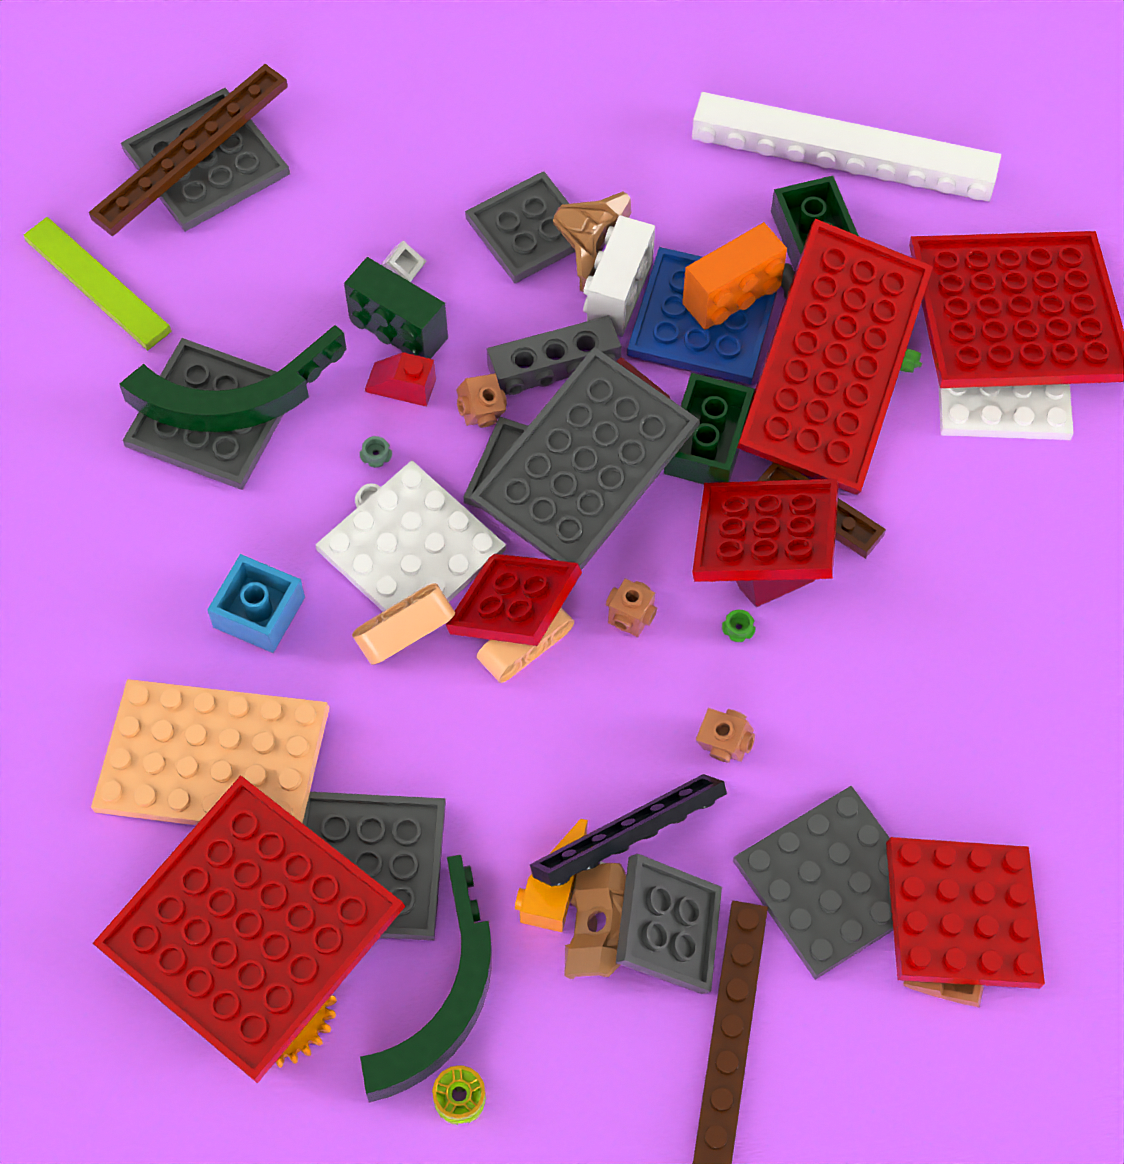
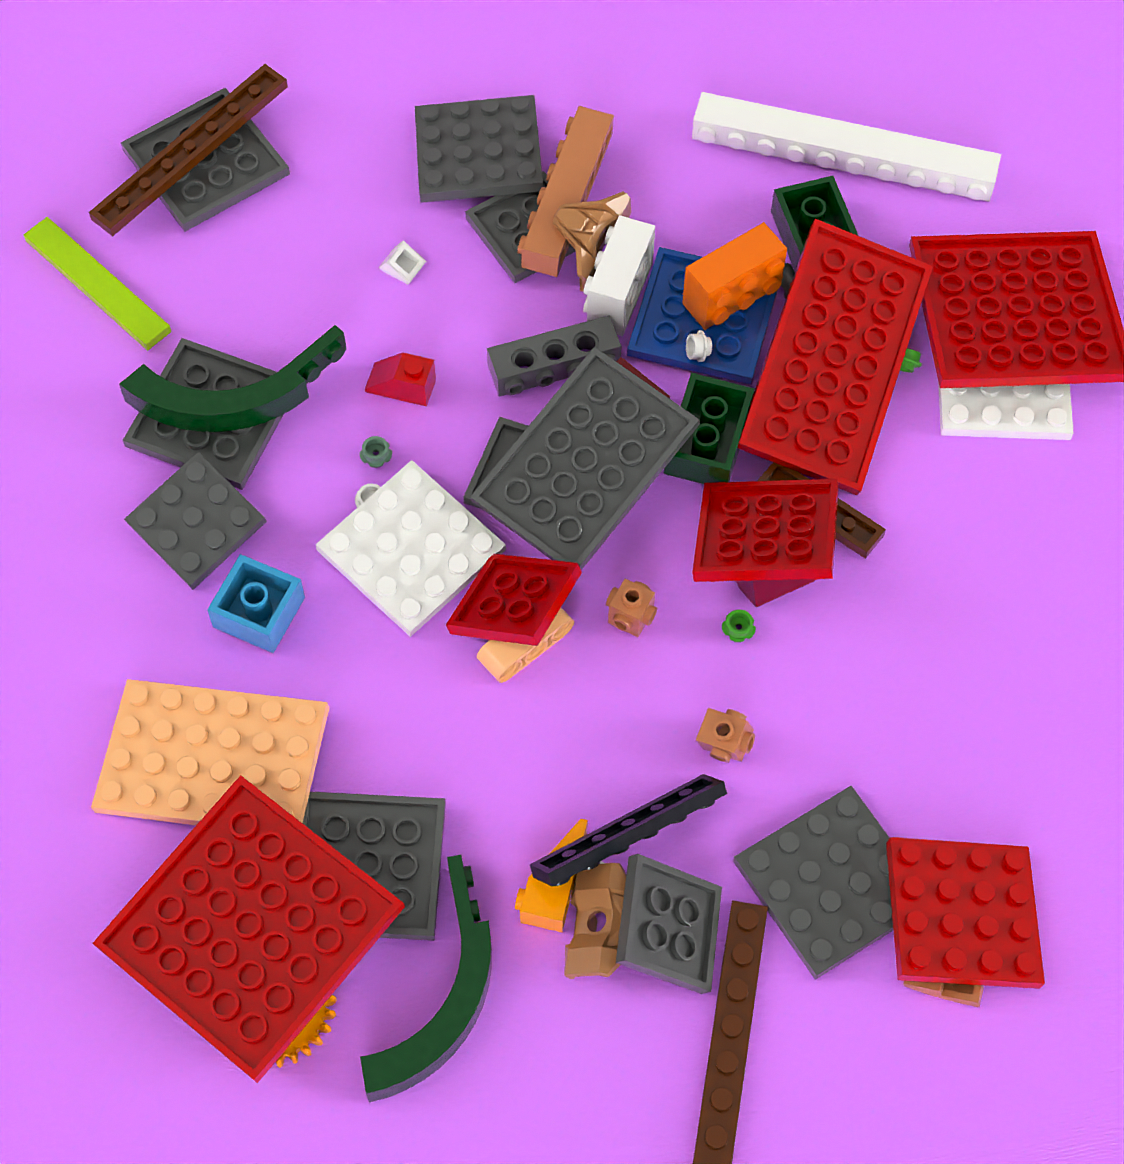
dark green brick [344,257,448,359] -> none
light nougat beam [352,583,455,665] -> none
lime wheel [432,1065,486,1125] -> none
nougat brick [456,373,507,428] -> none
none -> dark grey plate [124,452,267,590]
none -> dark grey plate [415,95,543,203]
none -> nougat brick [517,106,614,277]
none -> white plate [686,330,712,362]

